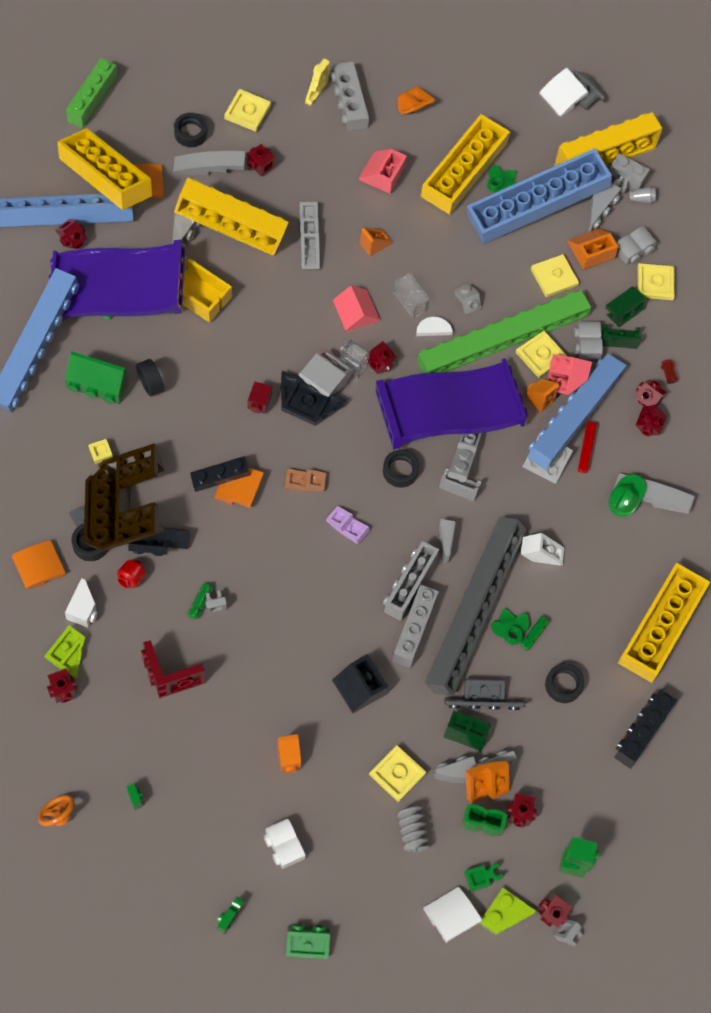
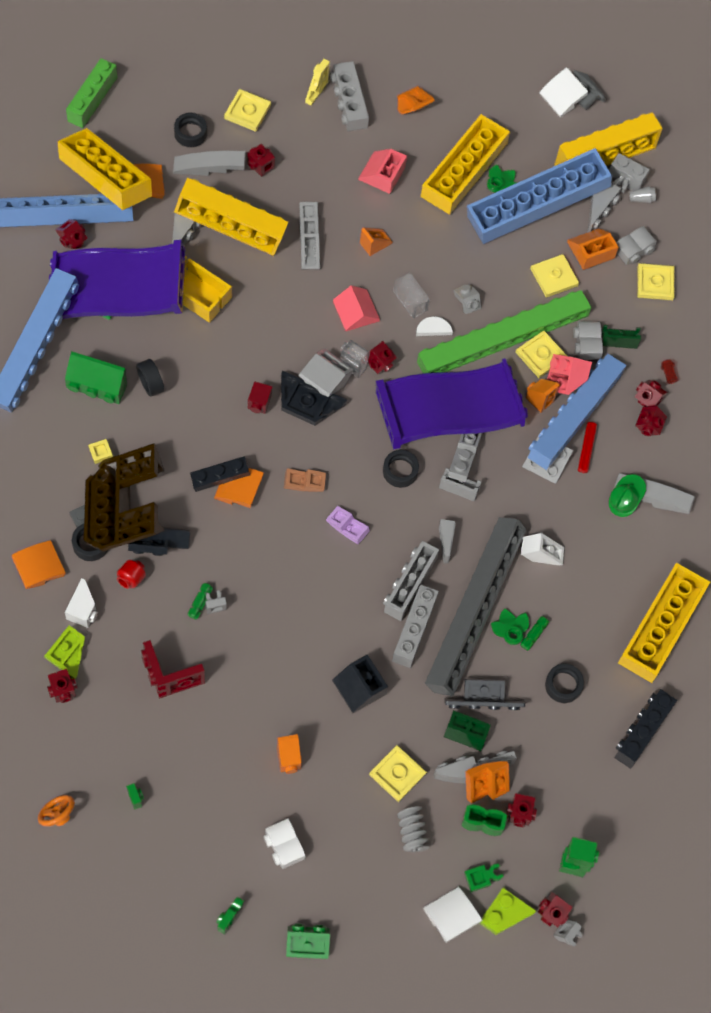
dark green hinge [606,286,646,328] -> none

